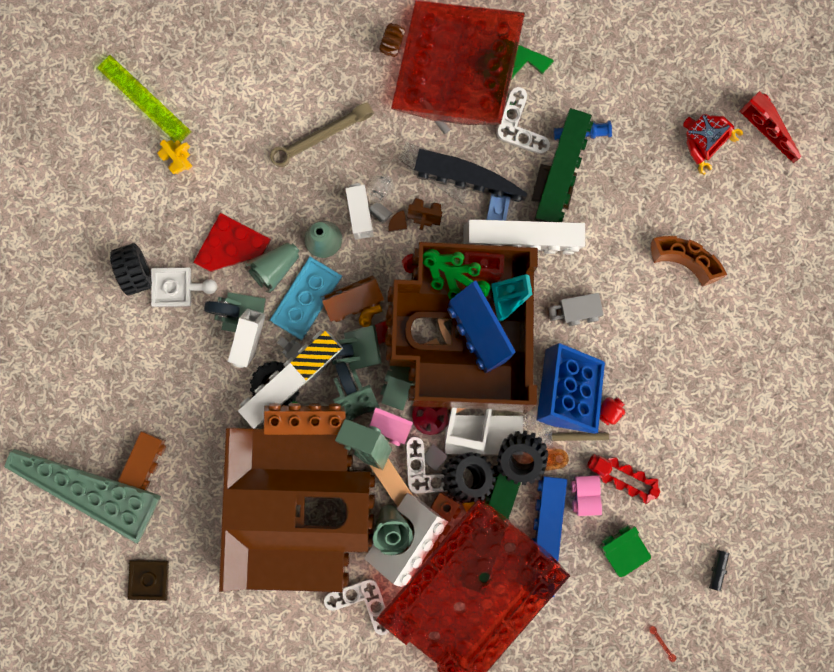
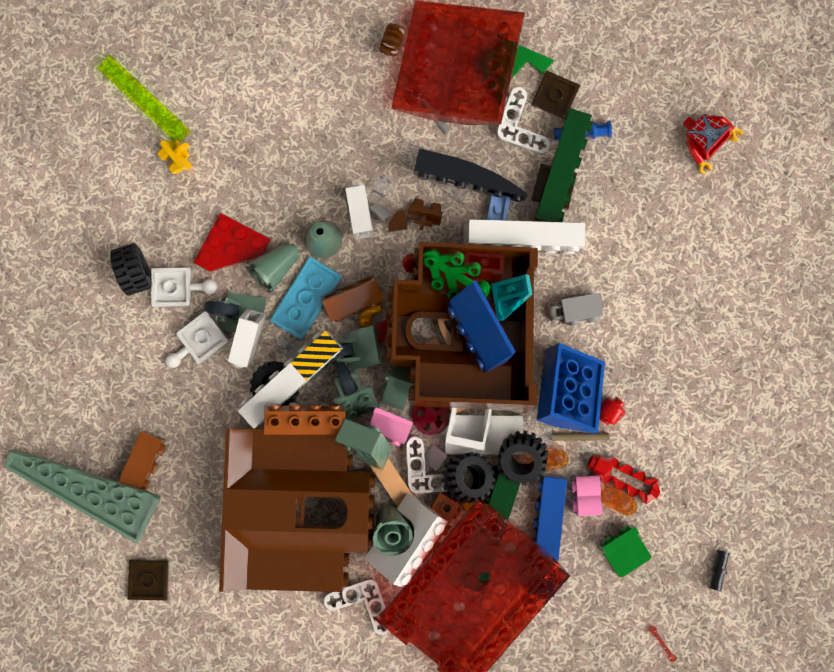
dark tan piece [270,102,374,167] -> none
dark orange brick [651,236,727,287] -> none
red wedge [739,91,802,163] -> none
none -> white plate [165,311,230,368]
none -> dark brown tile [531,70,580,120]
none -> clear orange plate [601,487,637,516]

